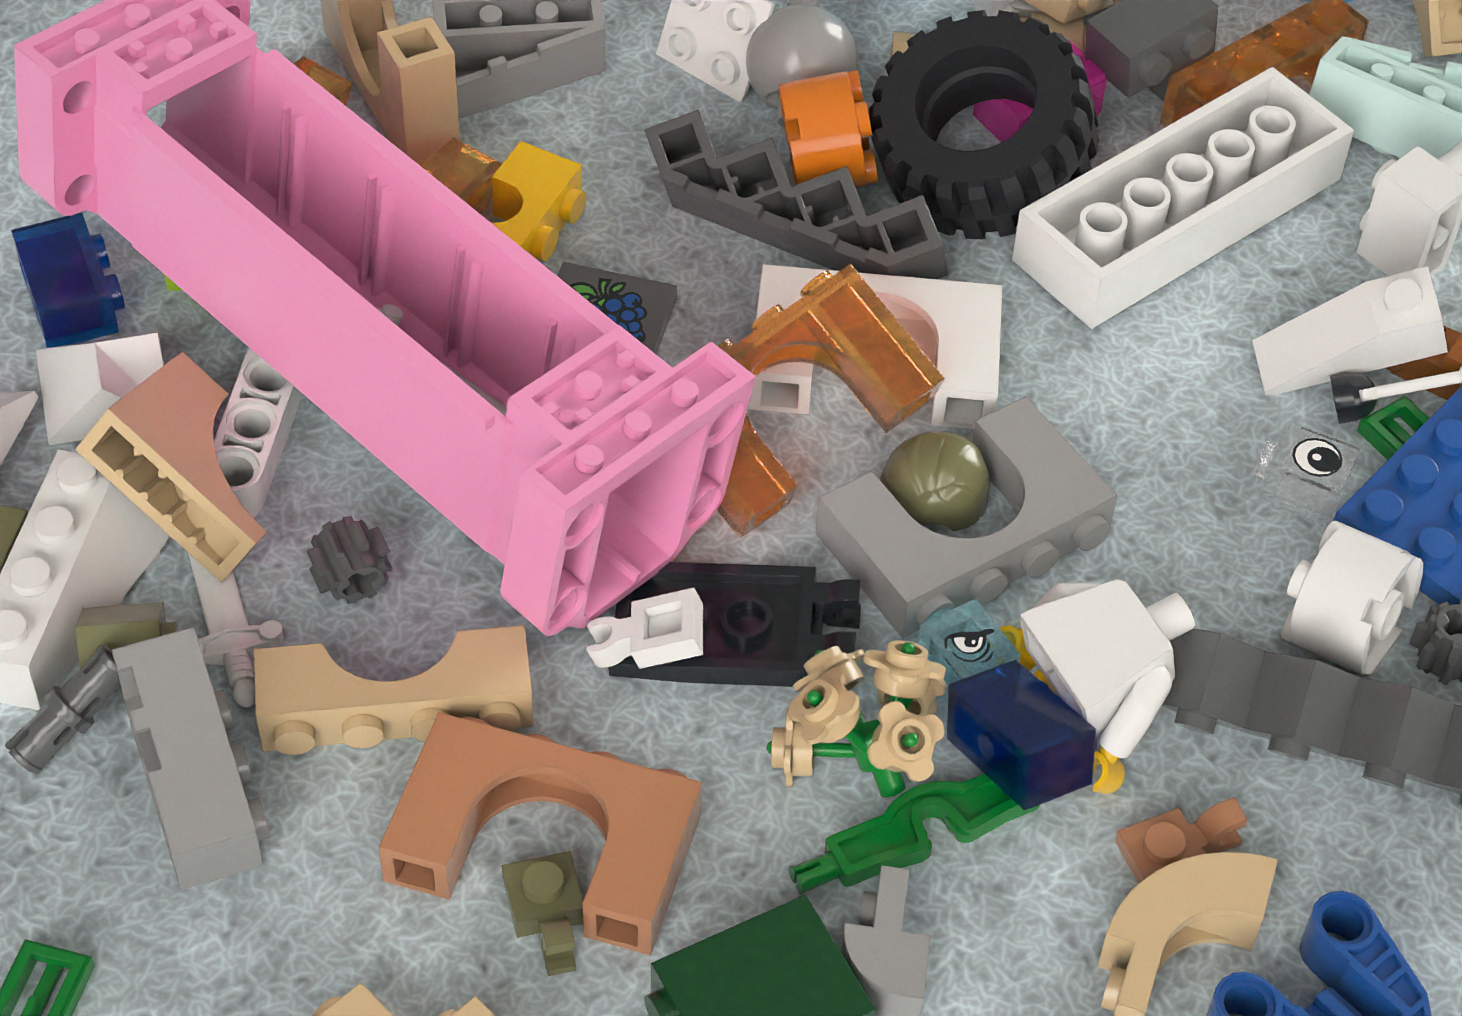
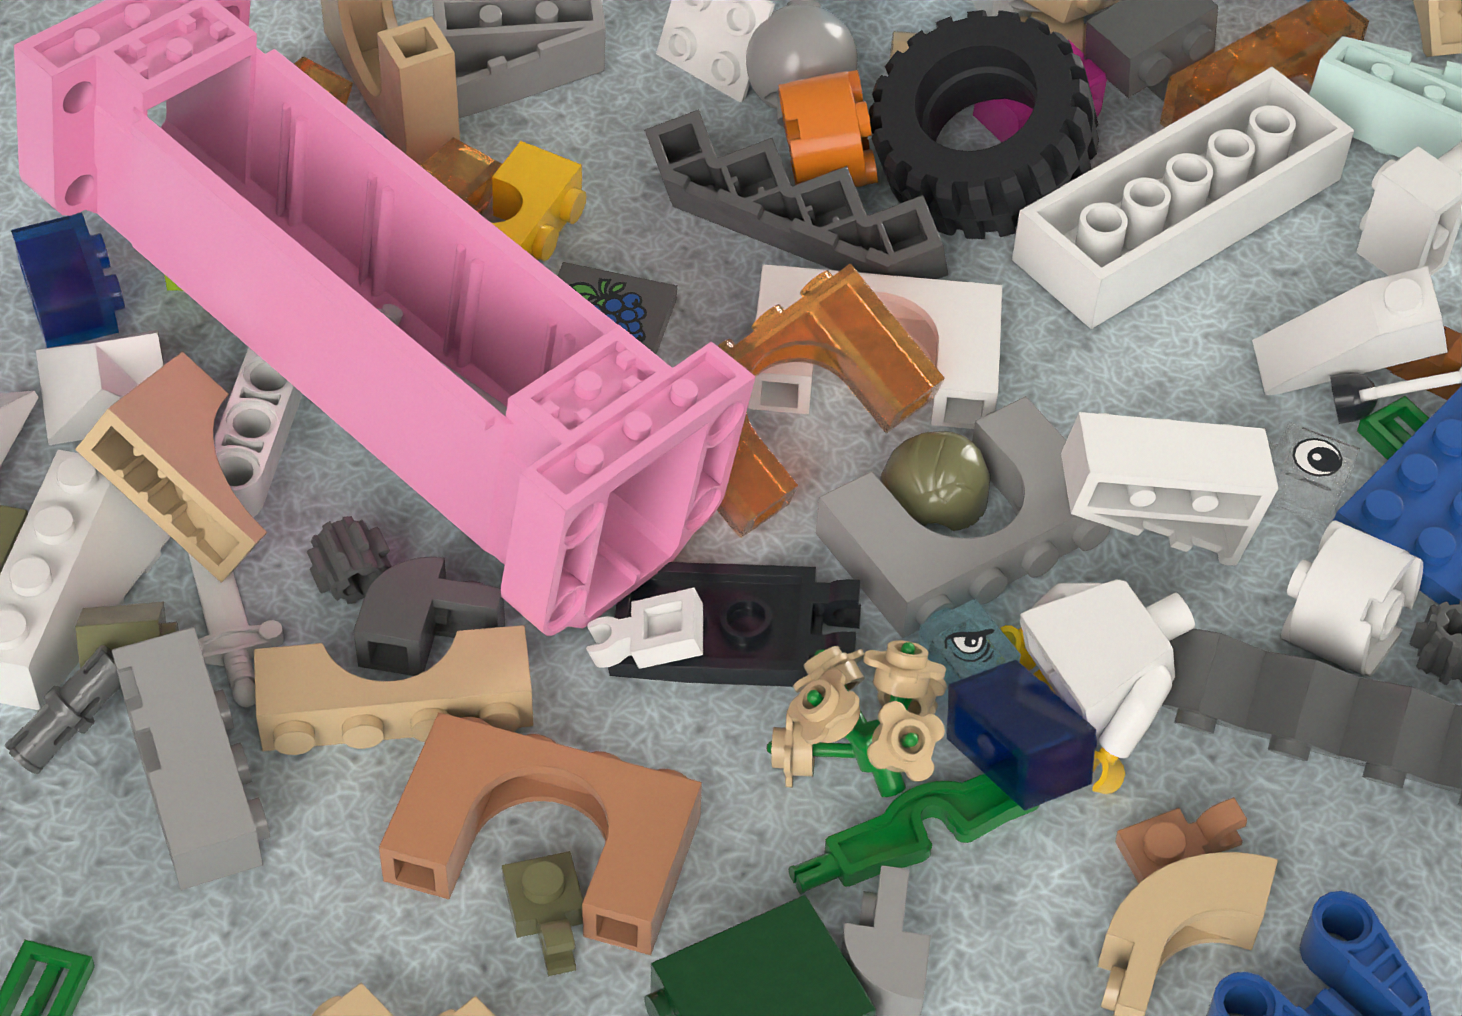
none -> dark grey brick [353,557,505,676]
none -> white wedge [1061,412,1279,565]

